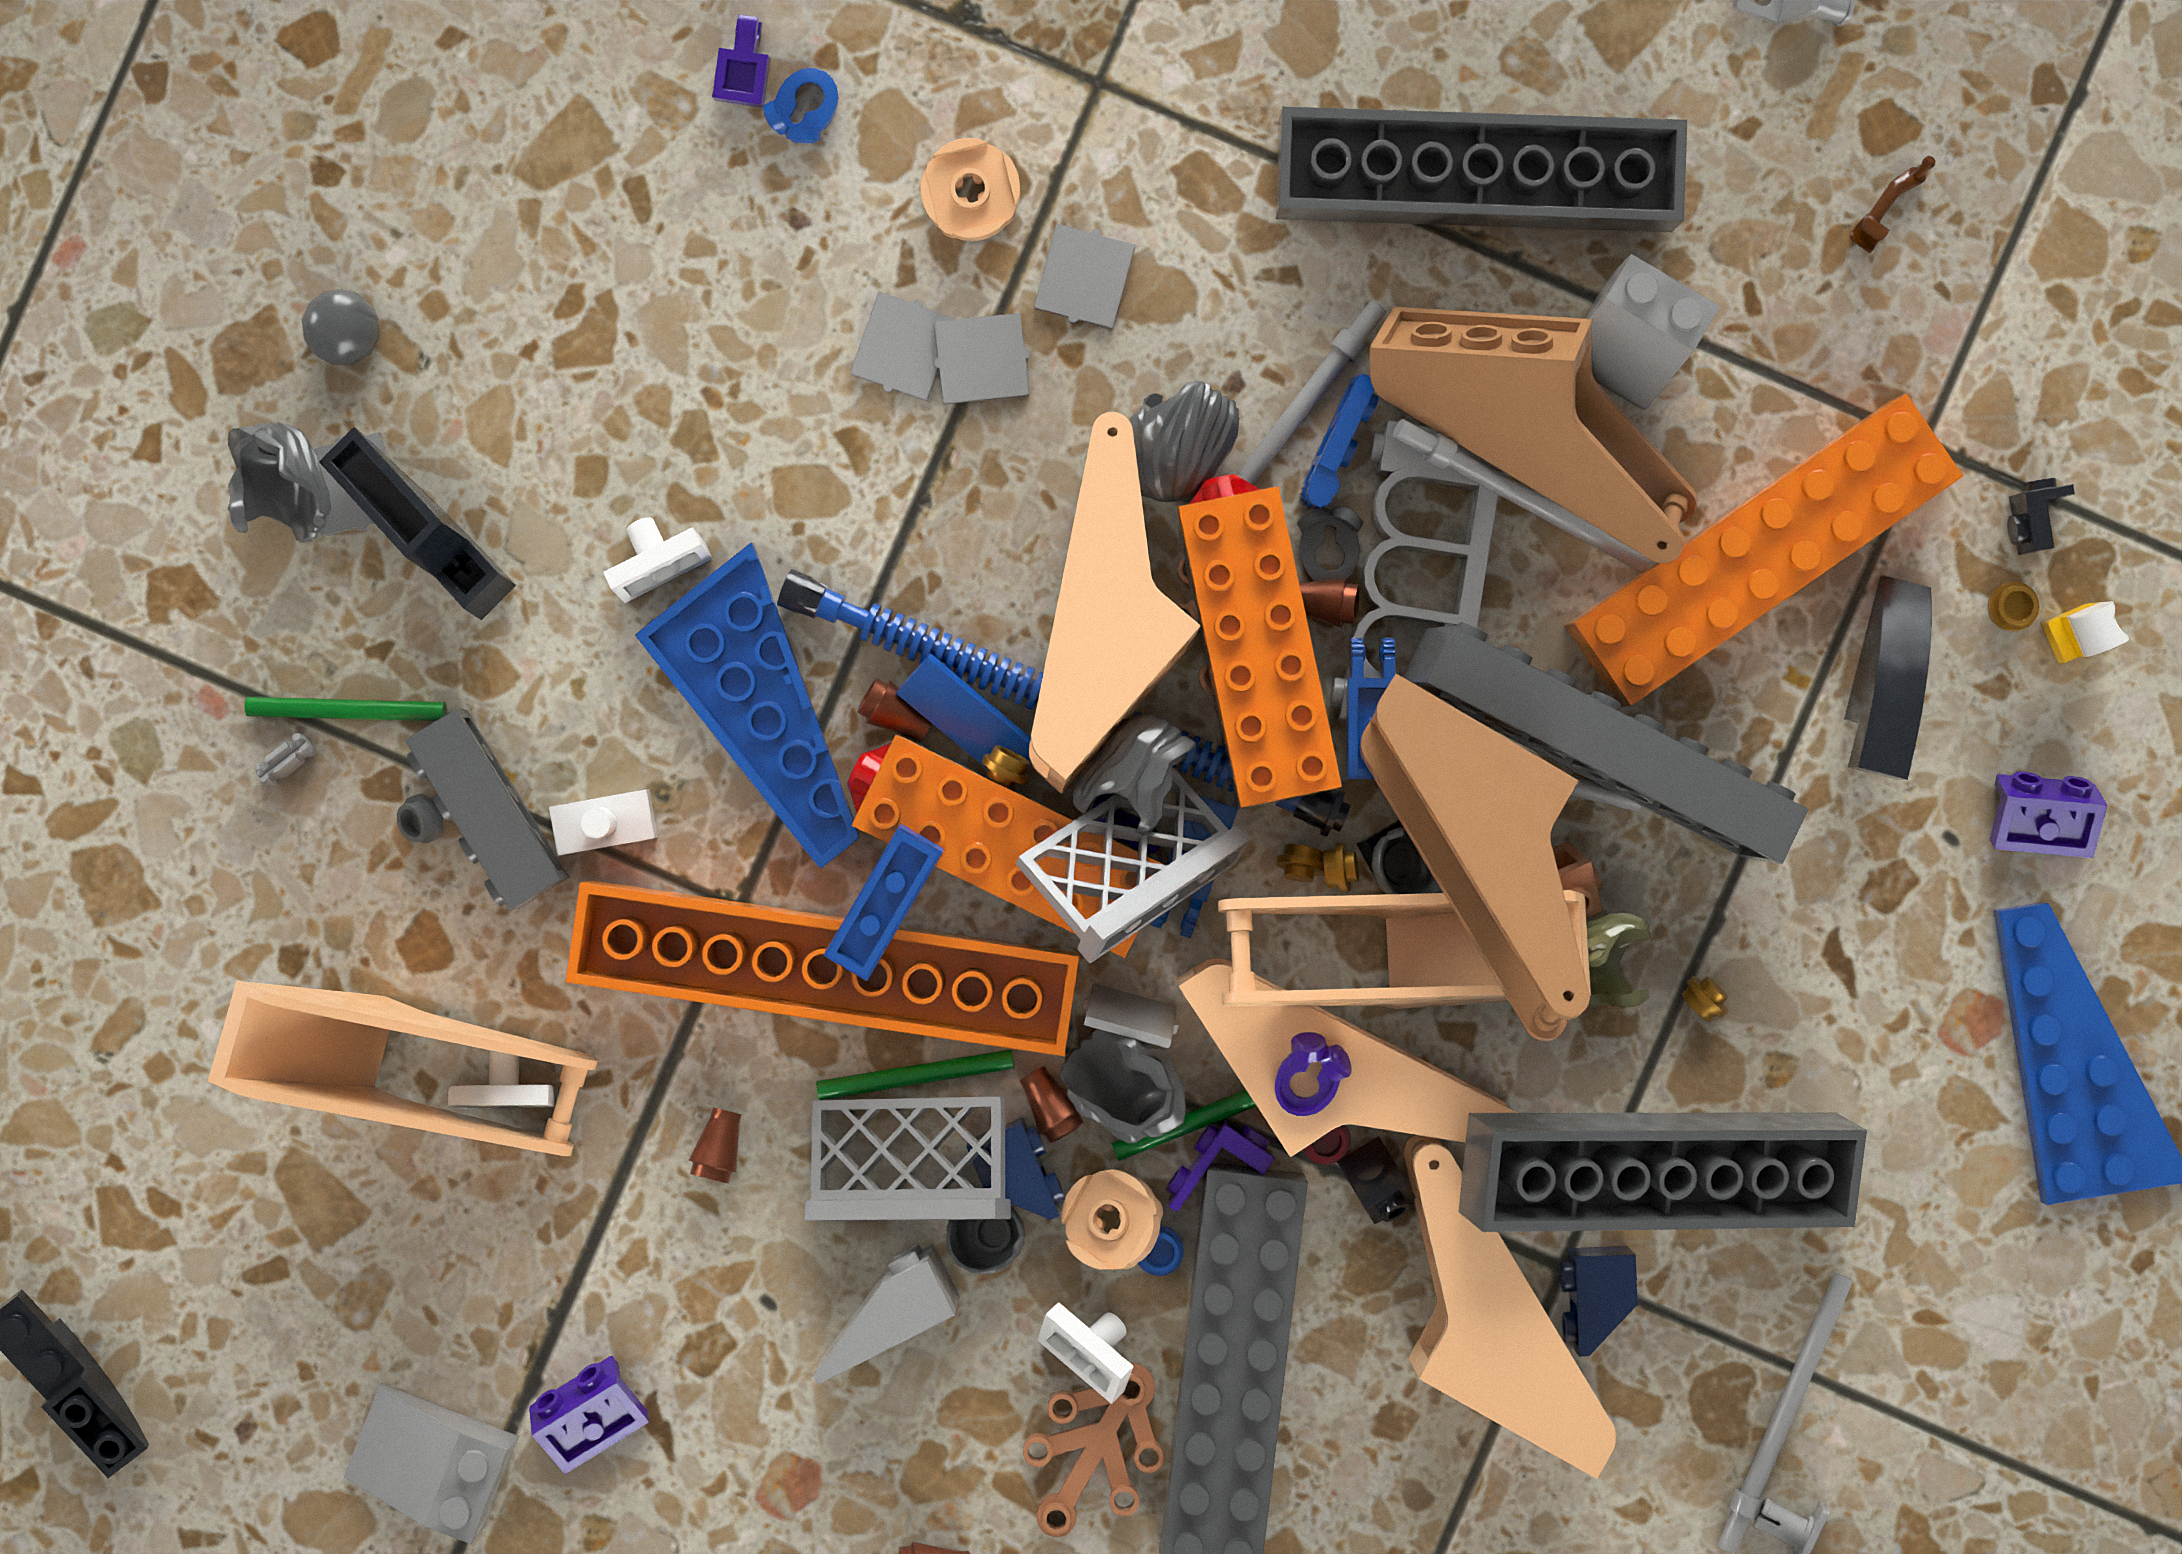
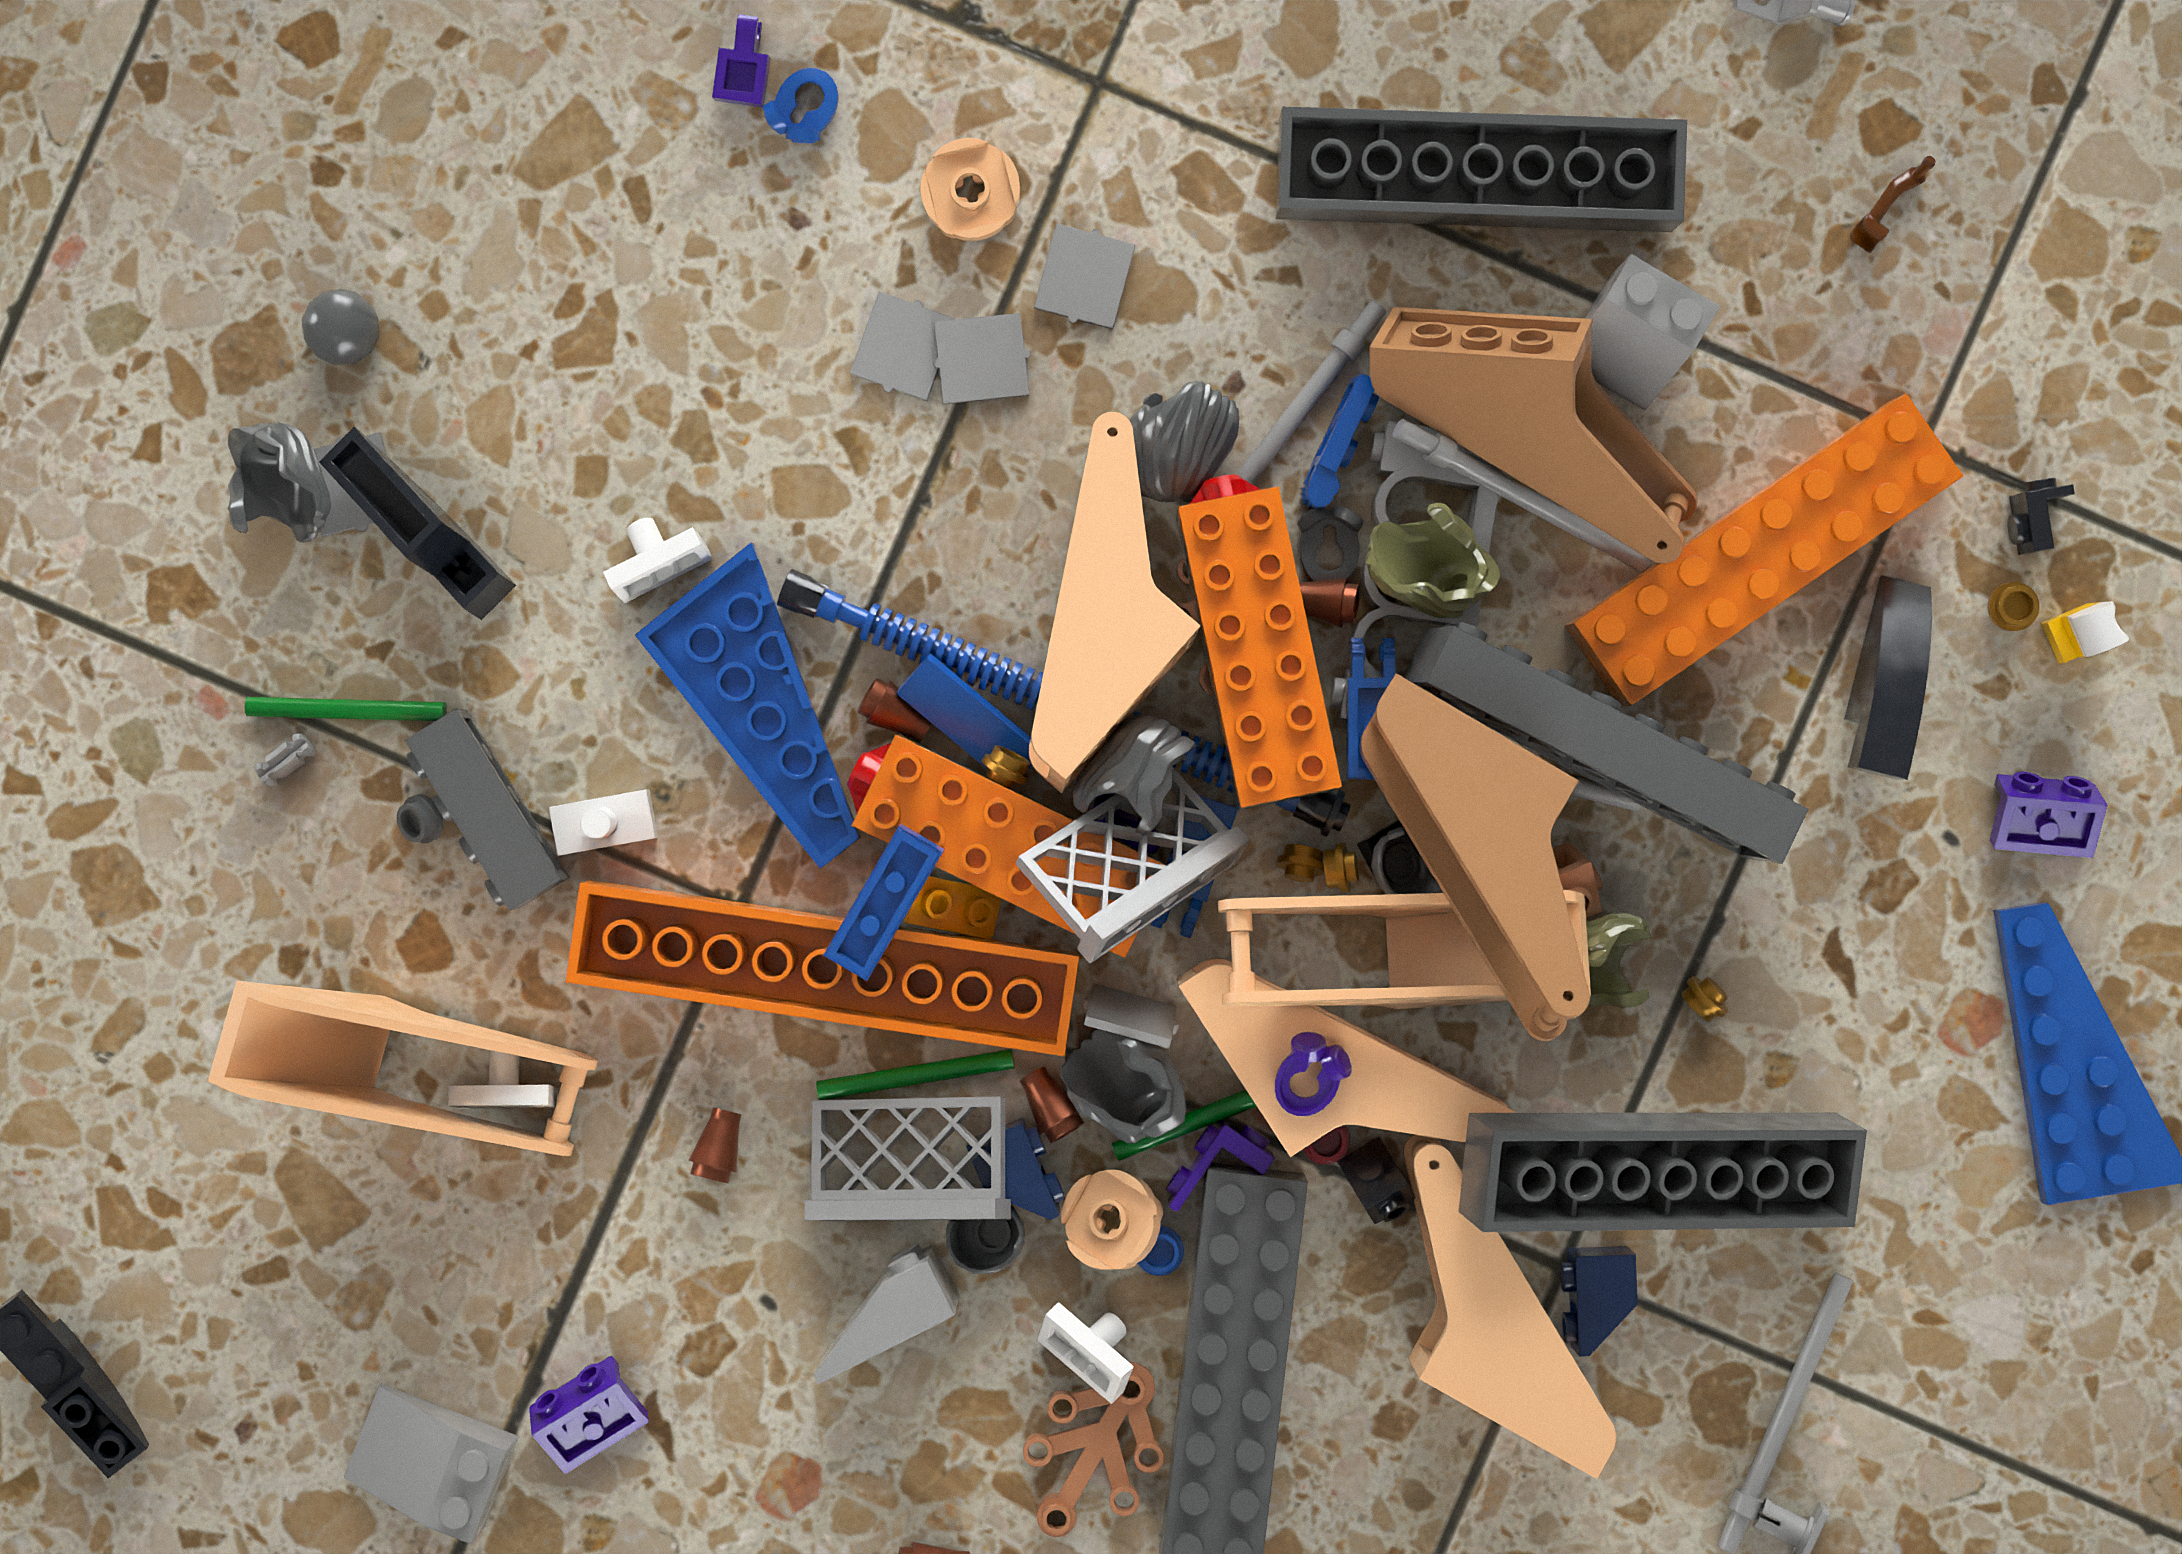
none -> light orange bracket [903,876,1002,939]
none -> olive hair [1366,503,1501,618]

